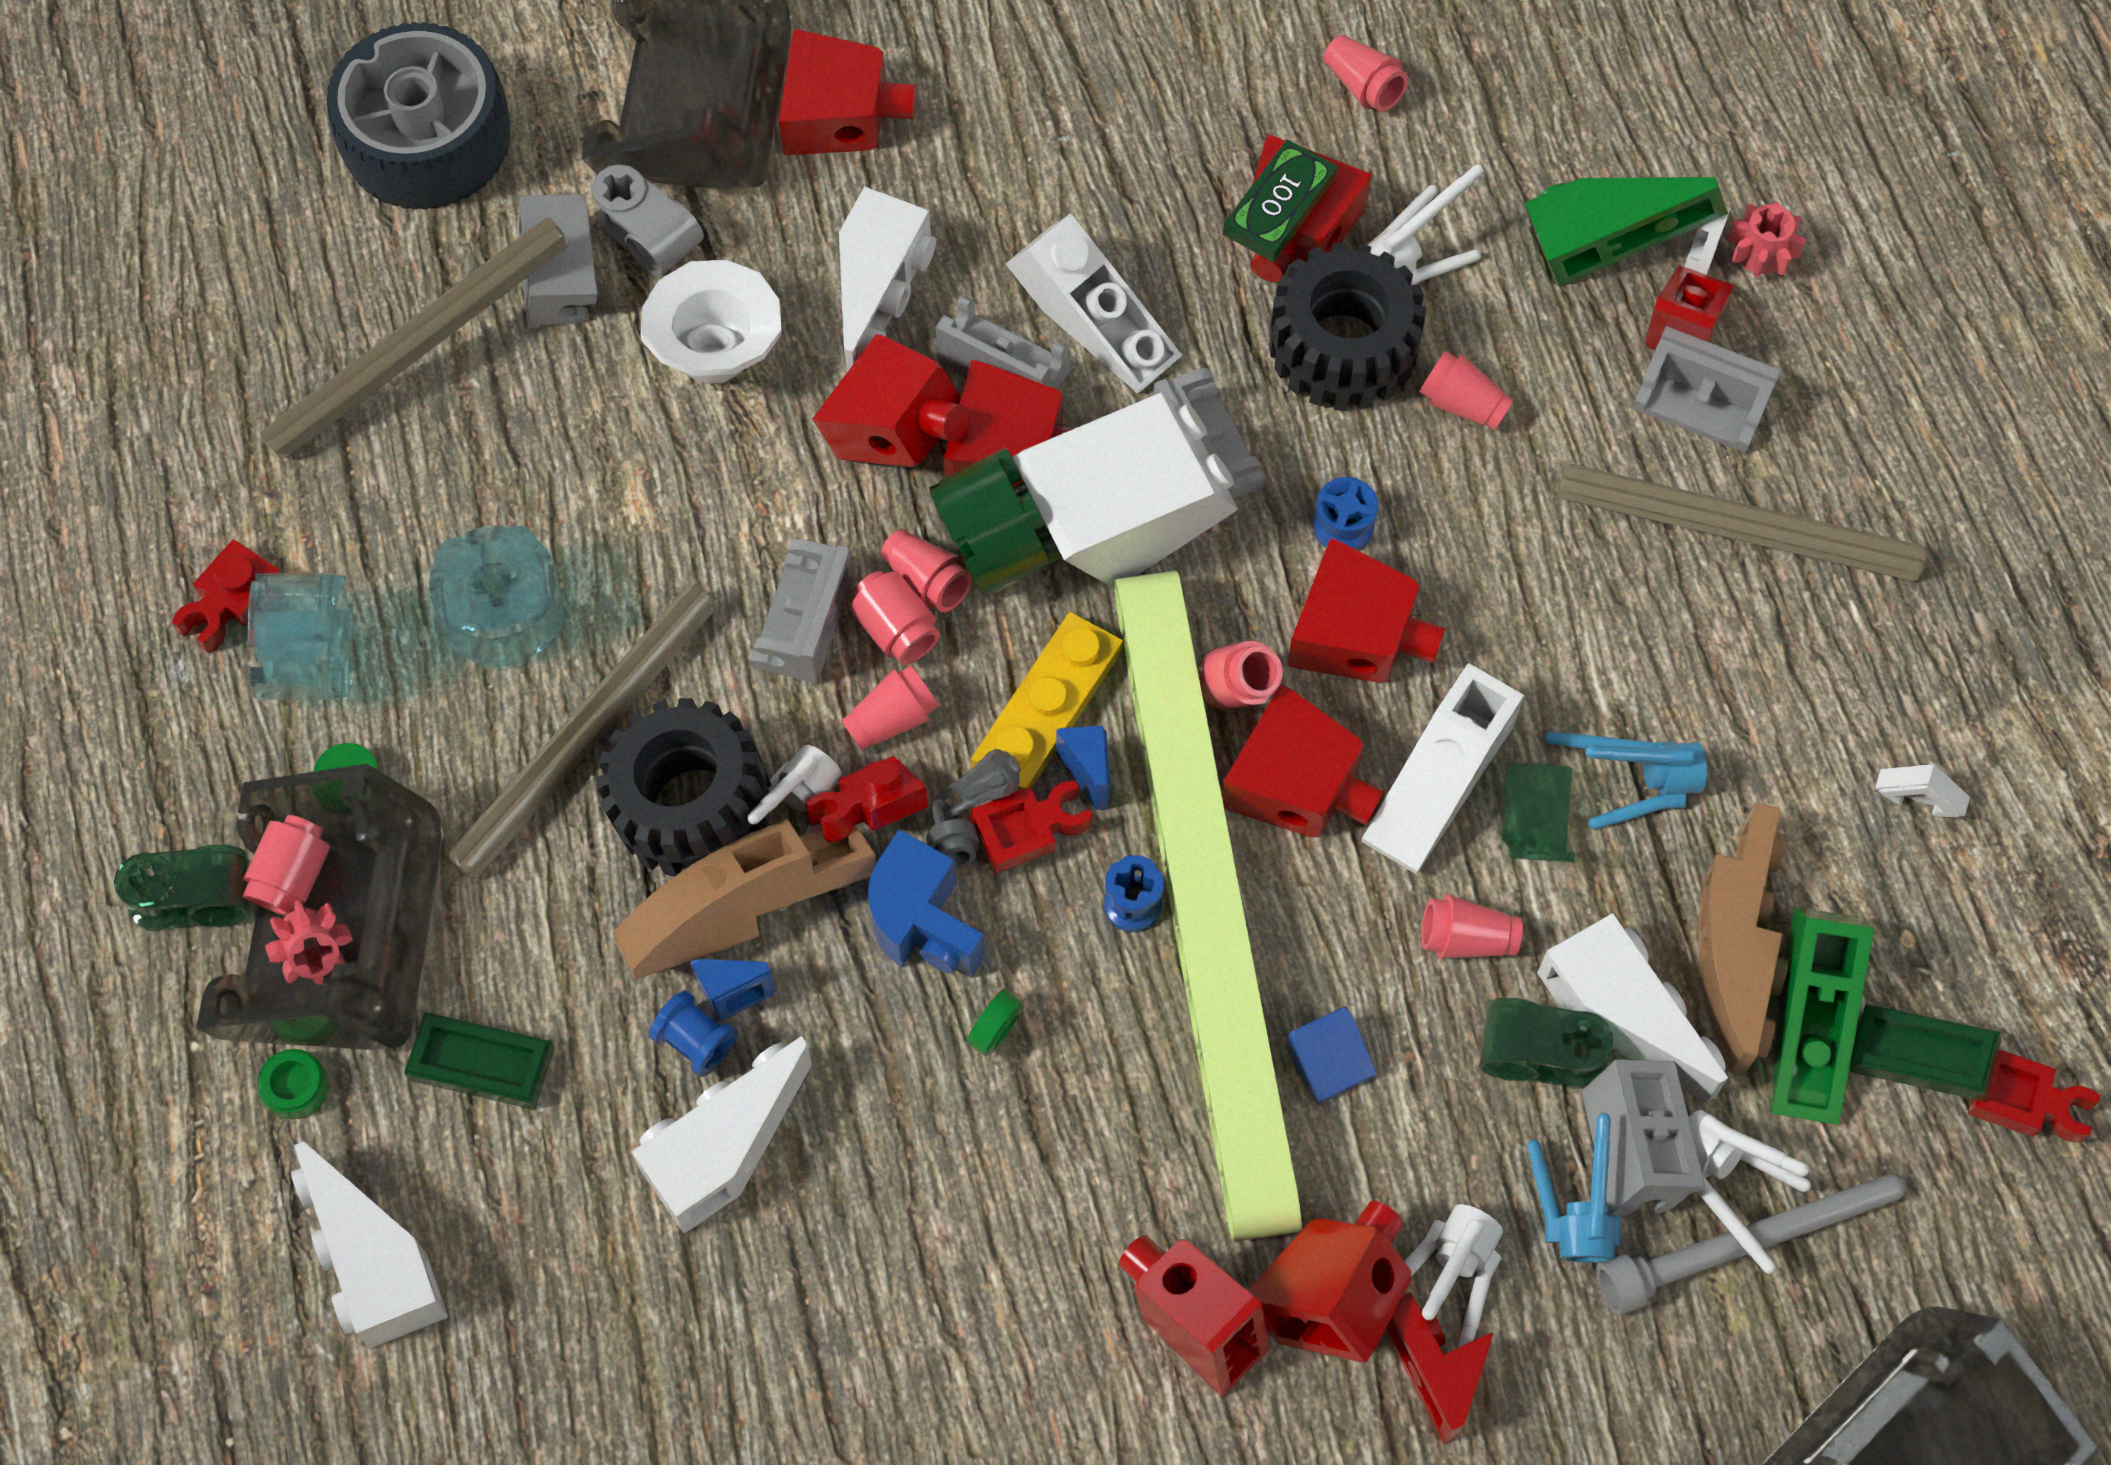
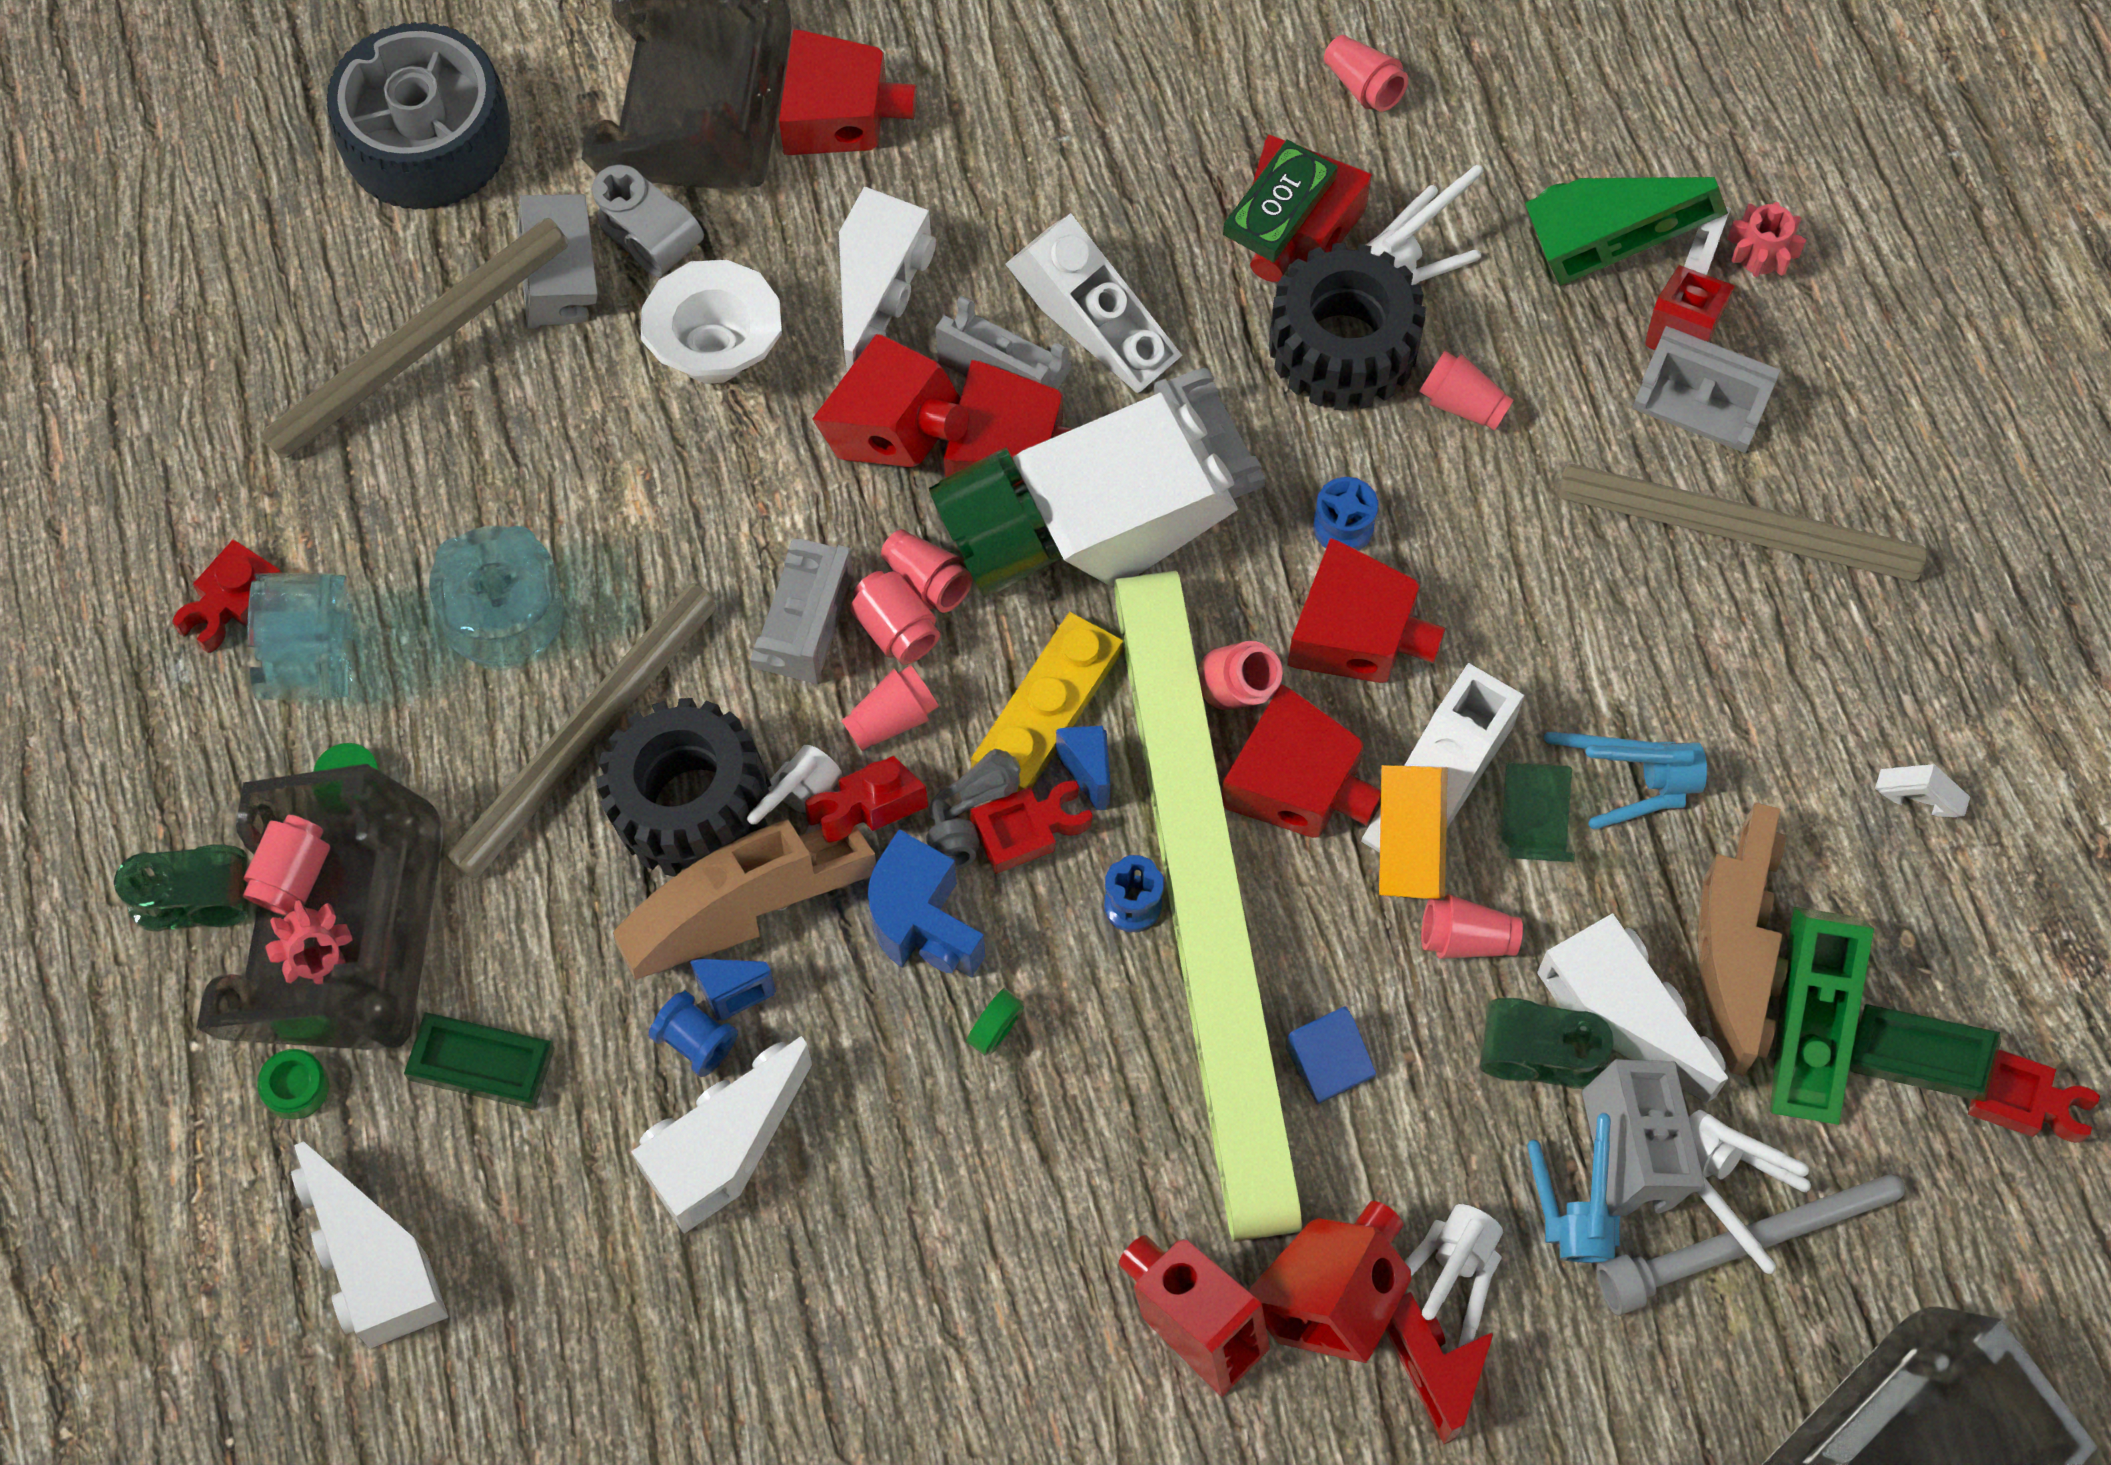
none -> light orange slope [1379,765,1448,899]

